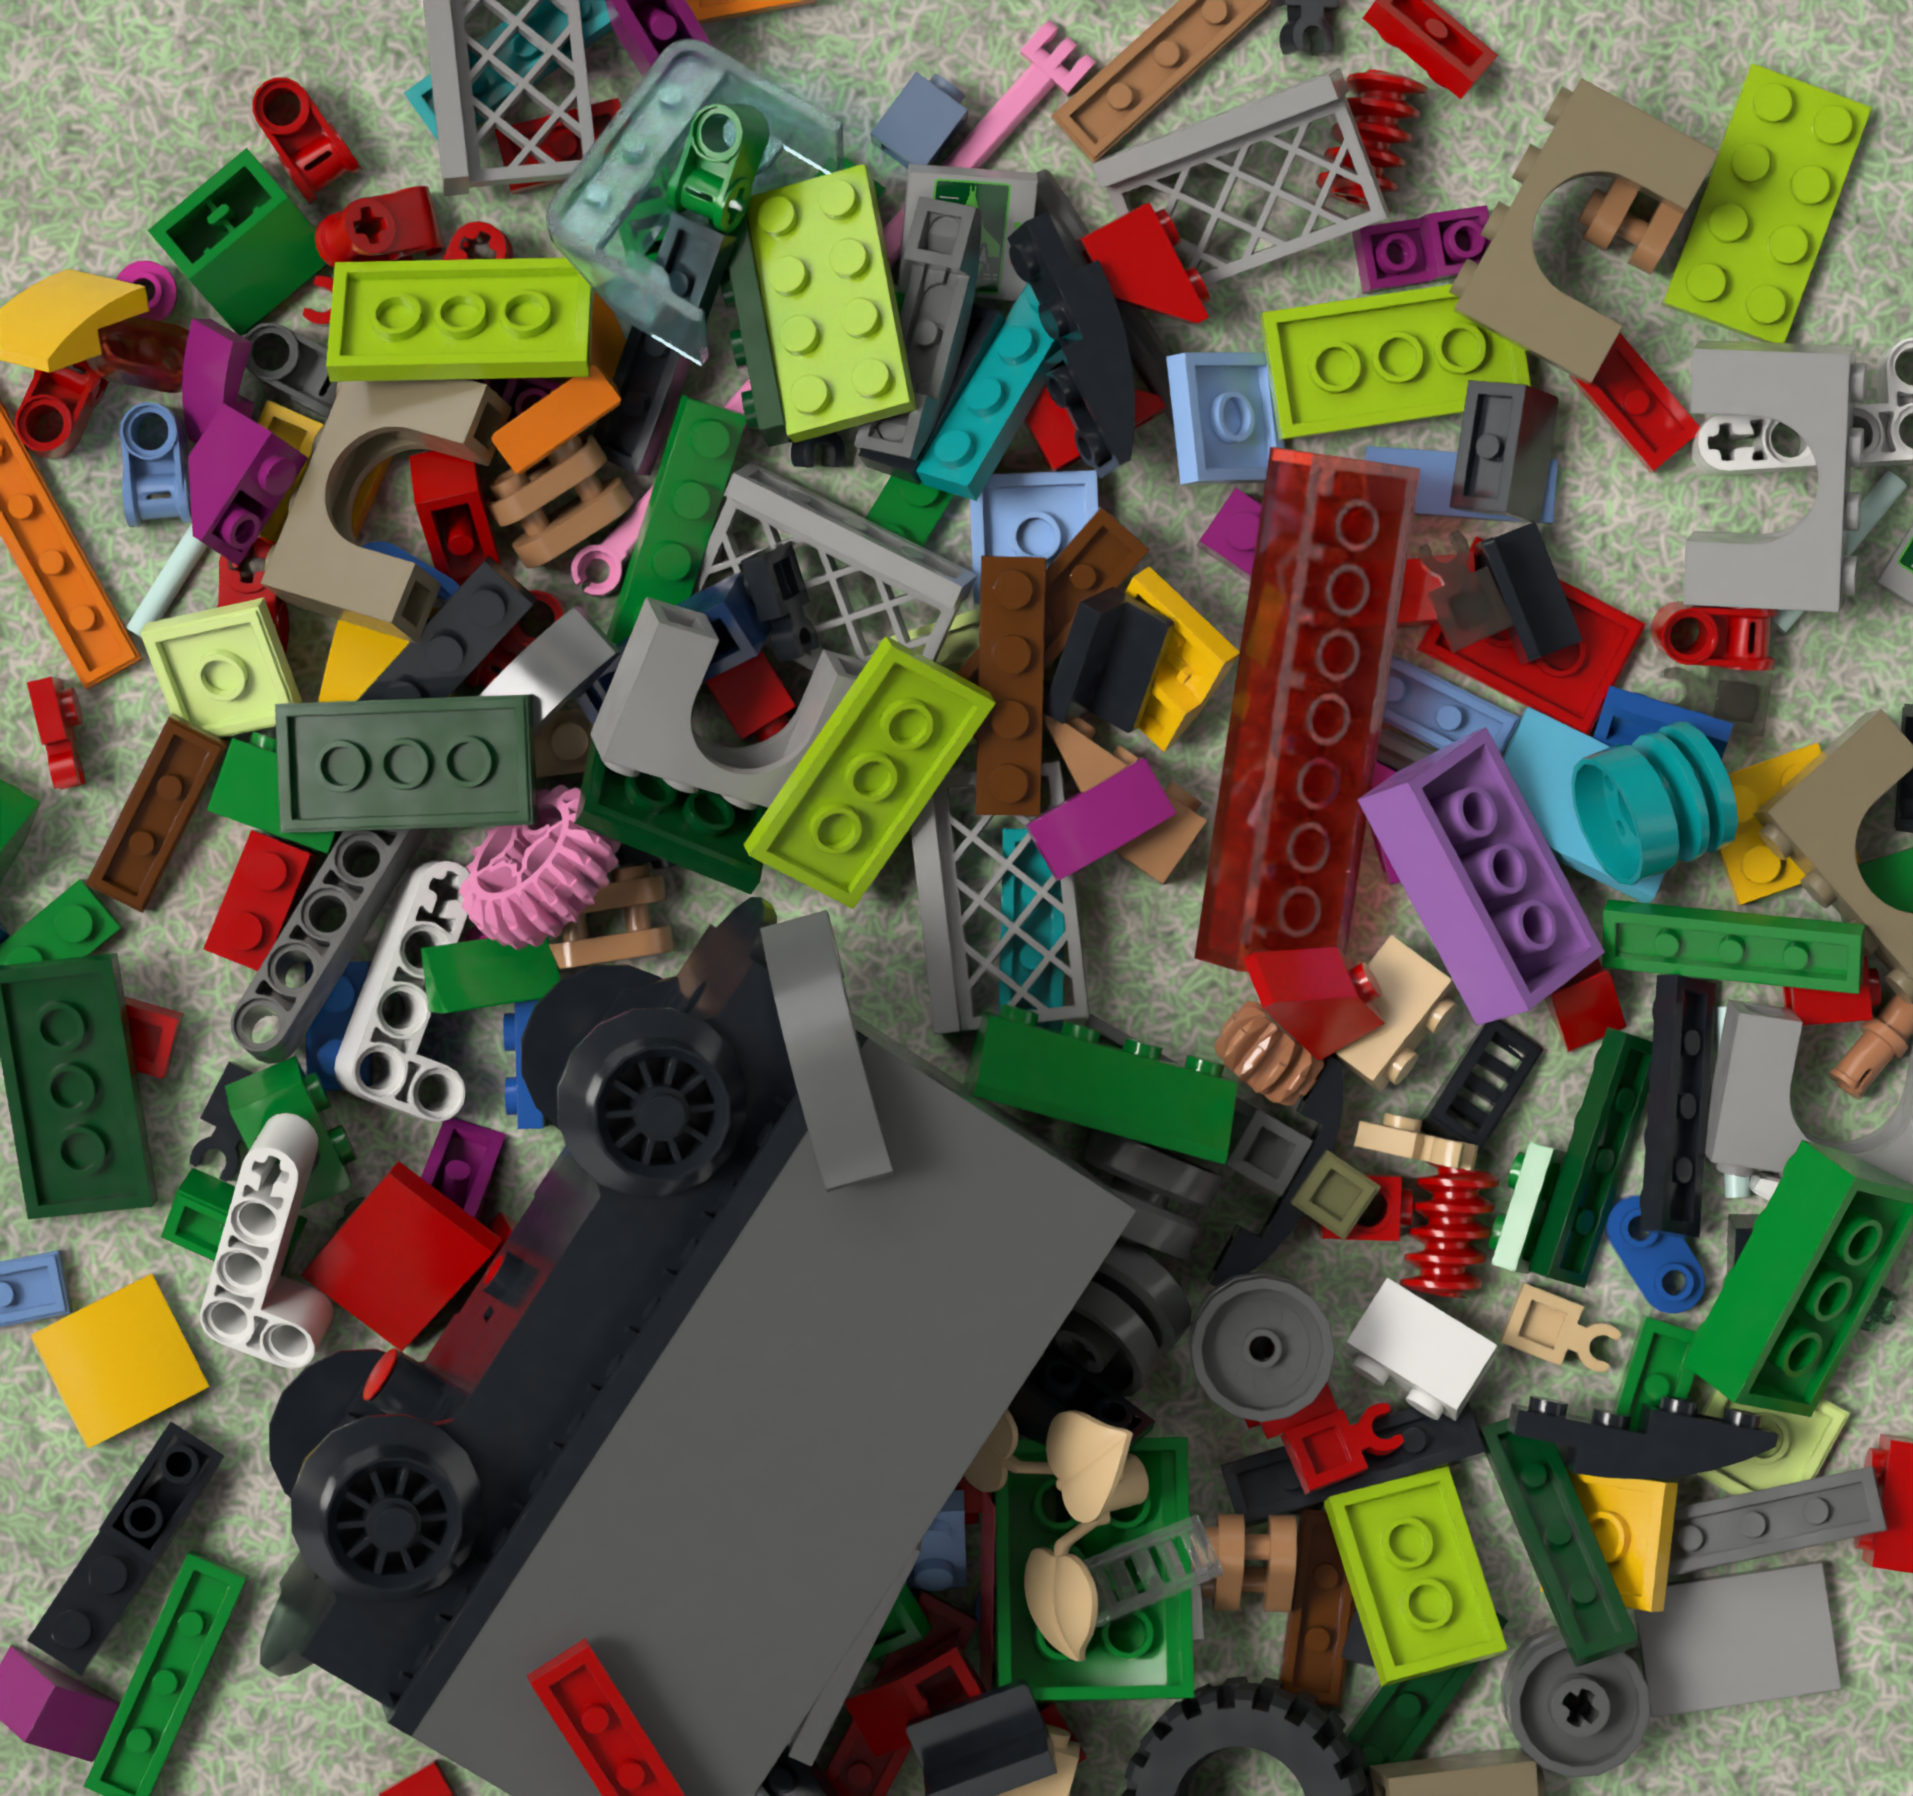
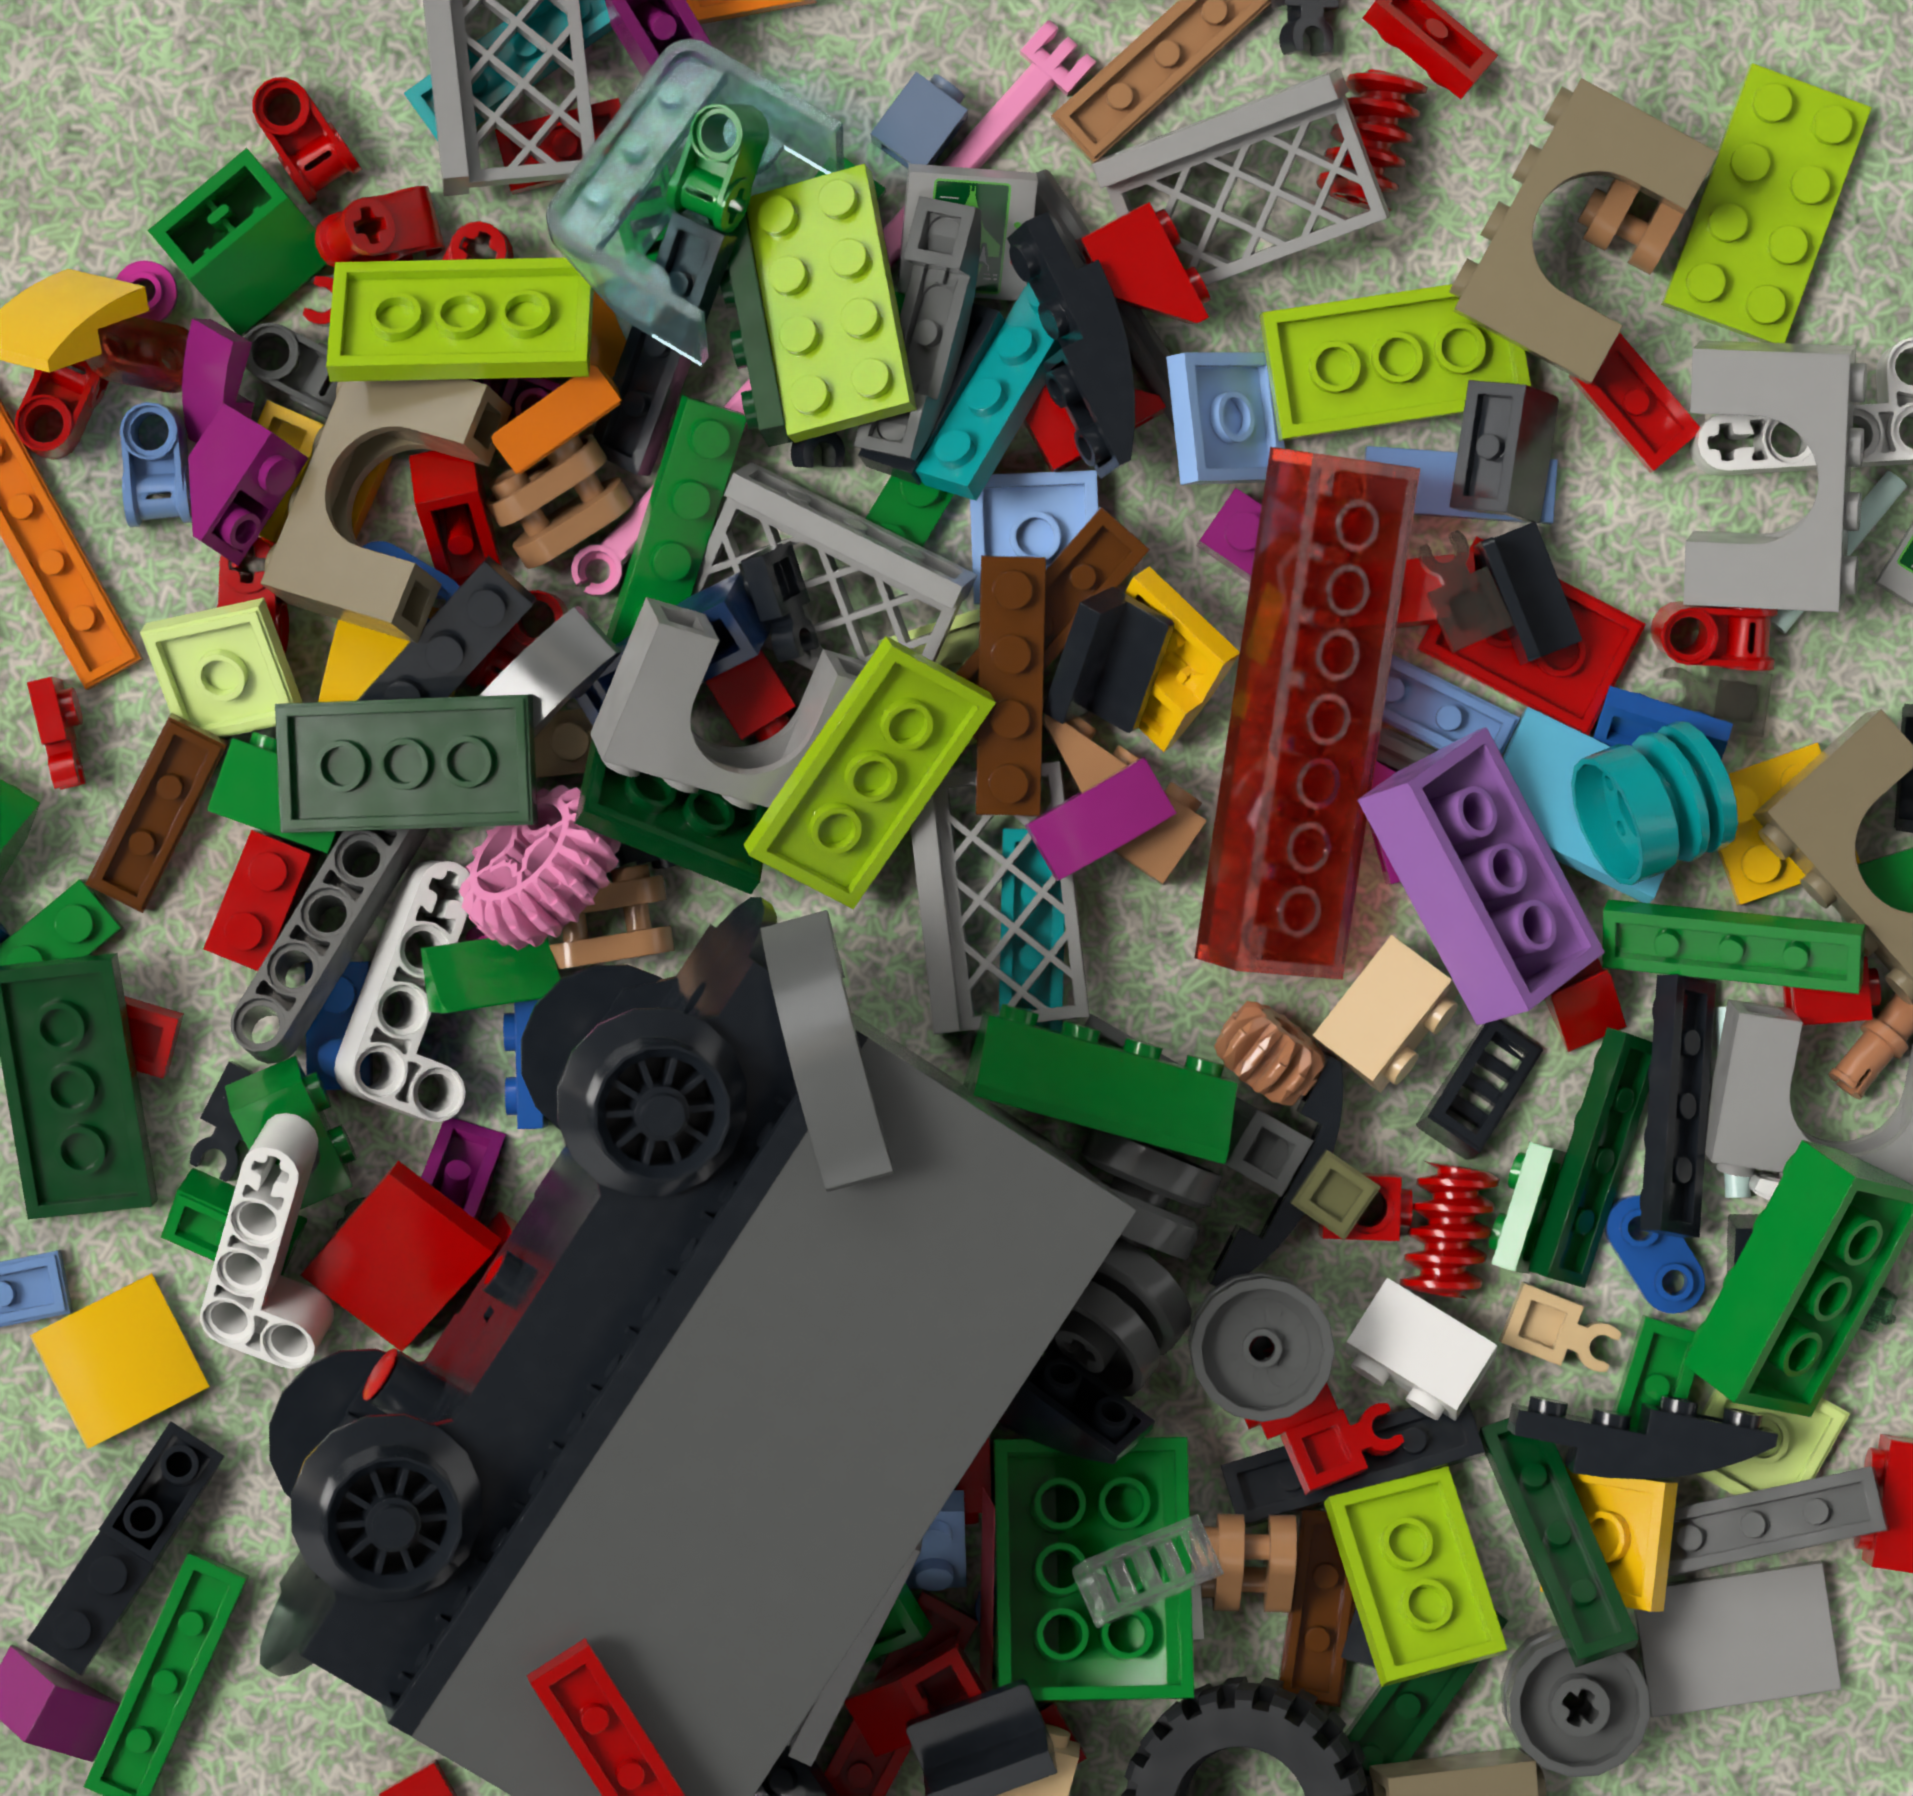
light aqua bar [126,523,207,638] -> none
tan plant [963,1409,1149,1661] -> none
red slope [1243,947,1385,1061] -> none
magenta slope [1352,205,1491,294] -> none
tan plate [1354,1113,1478,1171] -> none

